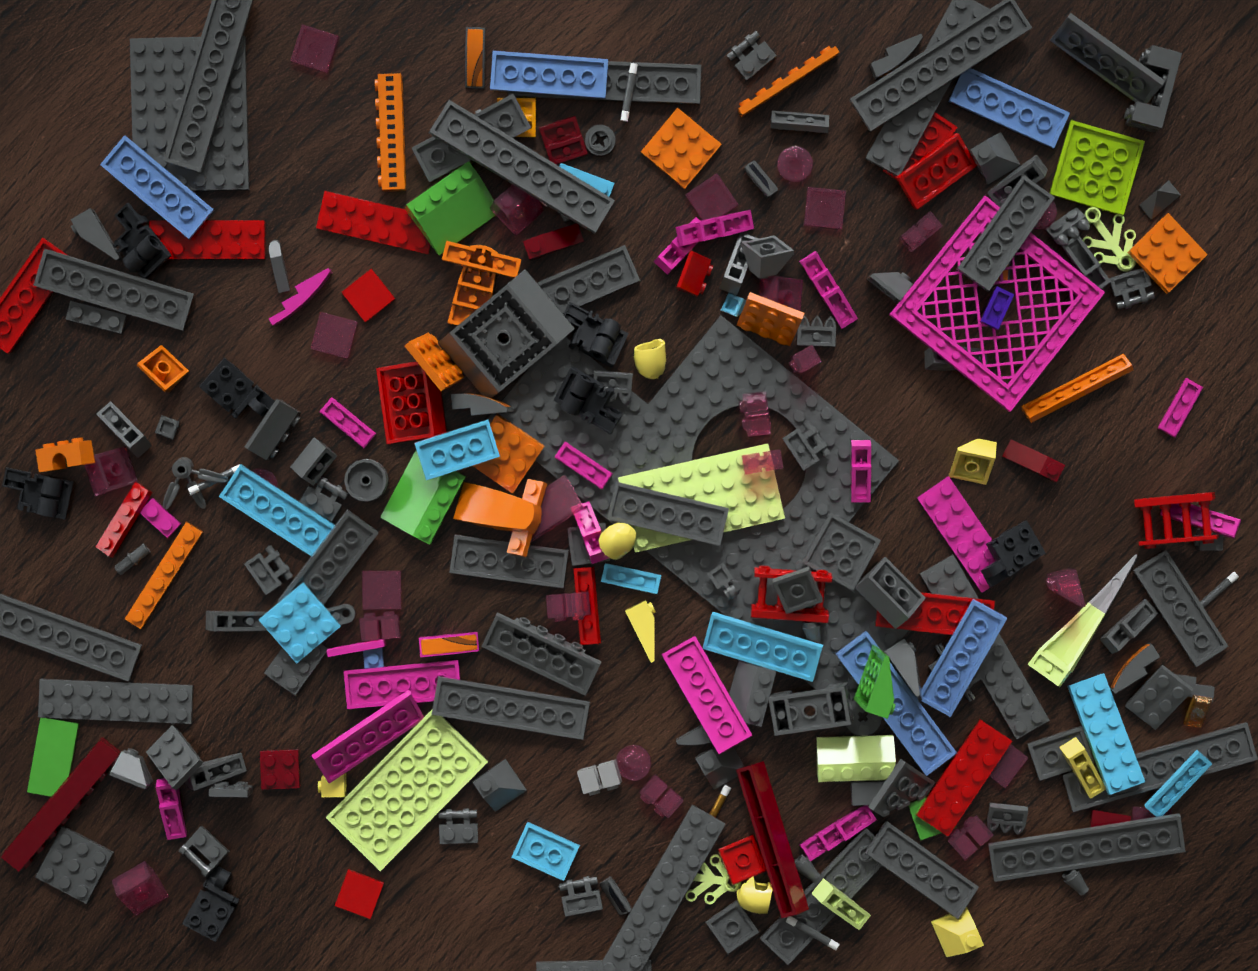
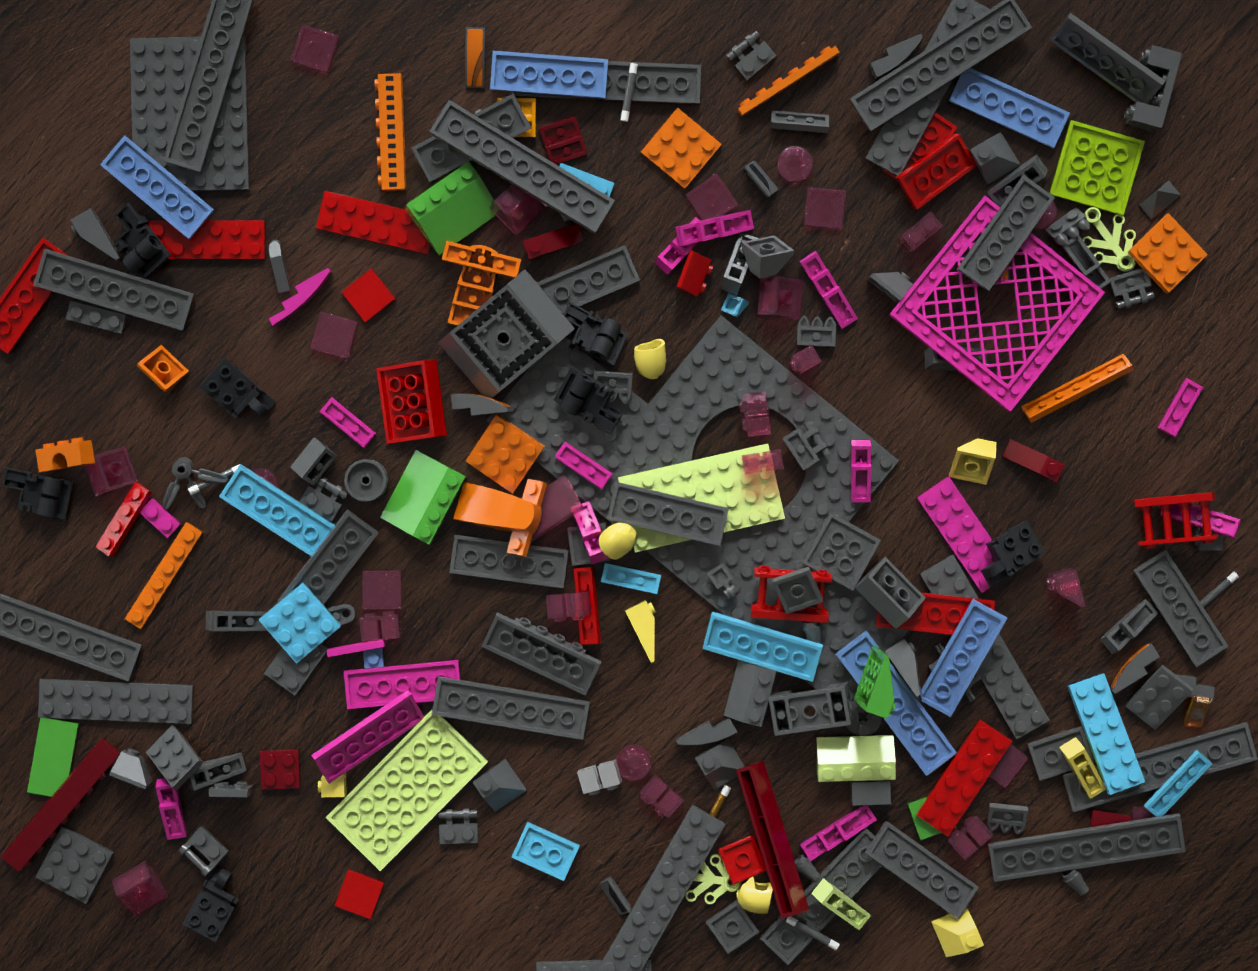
dark grey slope [97,401,152,458] -> none
dark grey axle [115,543,151,575] -> none
dark grey tile [155,415,180,440] -> none
dark grey plate [244,545,293,595] -> none
dark grey slope [245,399,301,460] -> none
orange plate [405,332,464,391] -> none
medium azure plate [414,420,500,480] -> none
slope [419,632,479,657] -> none
dark grey plate [559,876,603,916] -> none
dark grey gear [585,125,616,156] -> none
dark pink plate [662,636,752,755] -> none
orange plate [736,292,804,346] -> none
dark grey plate [869,759,935,817] -> none
dark purple plate [980,286,1014,330] -> none
yellowish green plate [1028,555,1138,687] -> none

